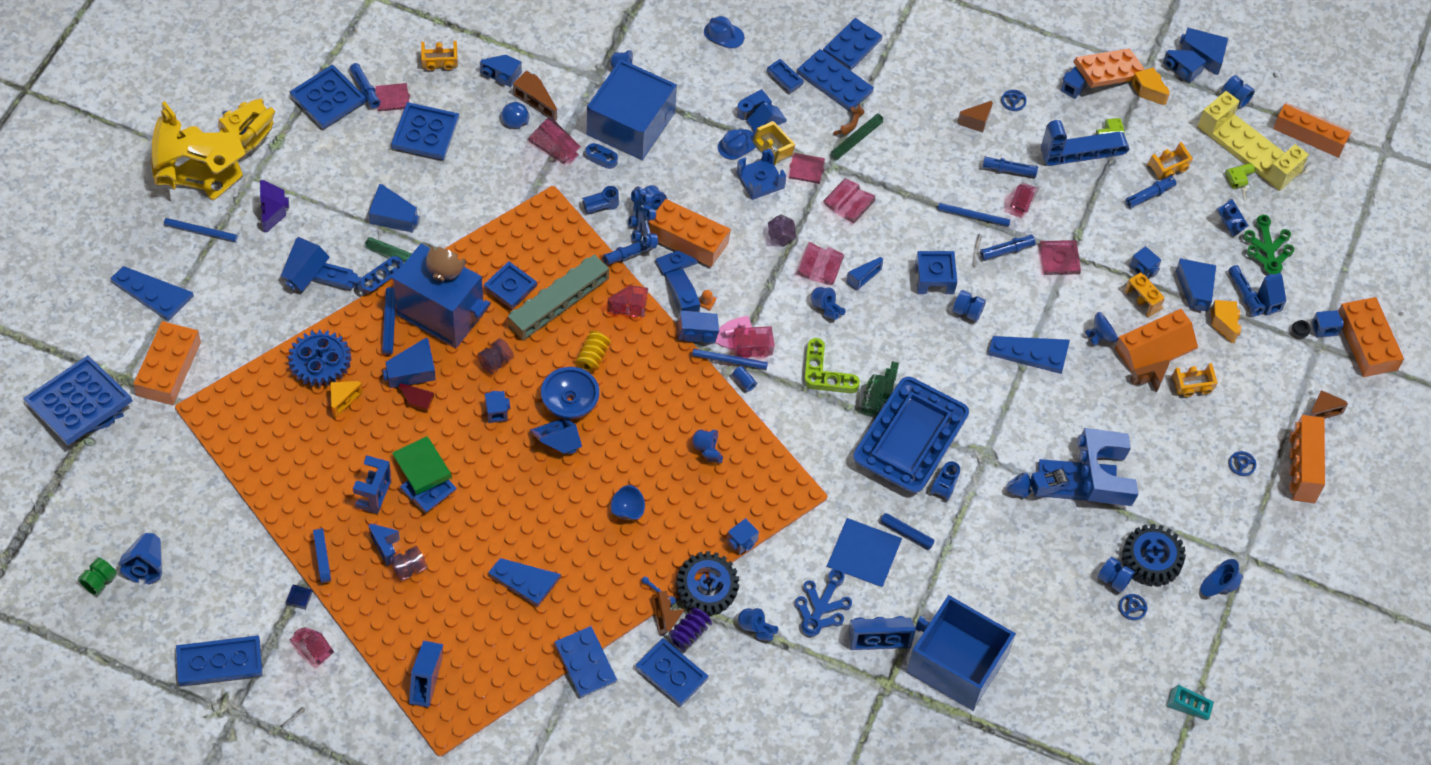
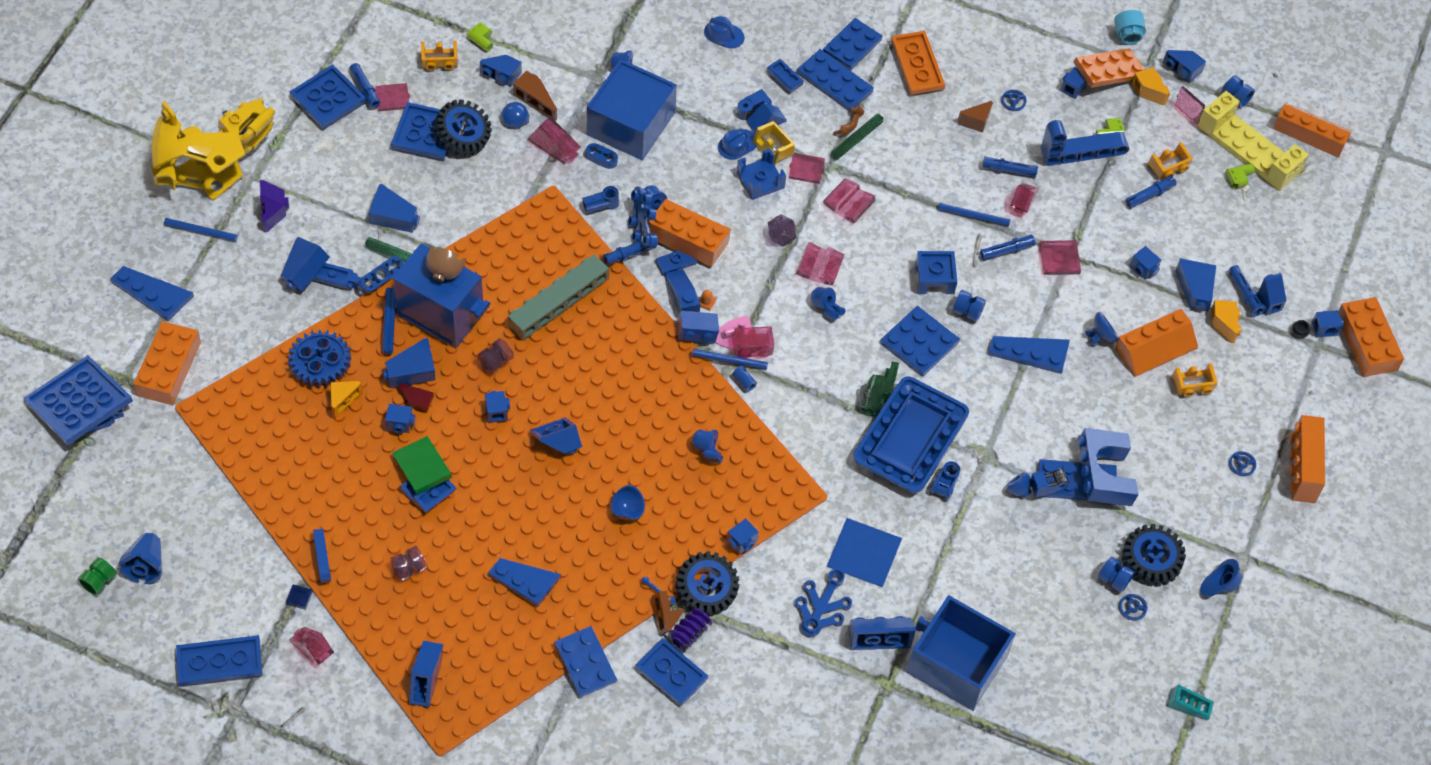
blue panel [353,455,392,514] -> none
blue slope [368,524,400,566] -> none
blue plate [484,261,537,309] -> none
blue dish [541,367,599,419] -> none
yellow piece [575,331,611,373] -> none
clear pink slope [607,285,648,317] -> none
blue piece [738,608,779,641] -> none
lime beam [804,338,860,393] -> none
blue slope [846,257,883,291] -> none
blue axle [880,513,935,549] -> none
light orange window [1124,272,1165,318] -> none
dark orange slope [1130,360,1170,392] -> none
blue slope [1179,27,1228,75] -> none
blue hips [1216,199,1249,236] -> none
green plant [1243,214,1295,275] -> none
dark orange slope [1309,390,1348,419] -> none
none -> blue brick [385,404,416,434]
none -> wheel [433,99,492,157]
none -> lime piece [467,22,494,52]
none -> blue plate [880,305,960,377]
none -> orange plate [891,31,945,95]
none -> medium azure piece [1114,10,1146,44]
none -> clear pink piece [1175,86,1205,124]

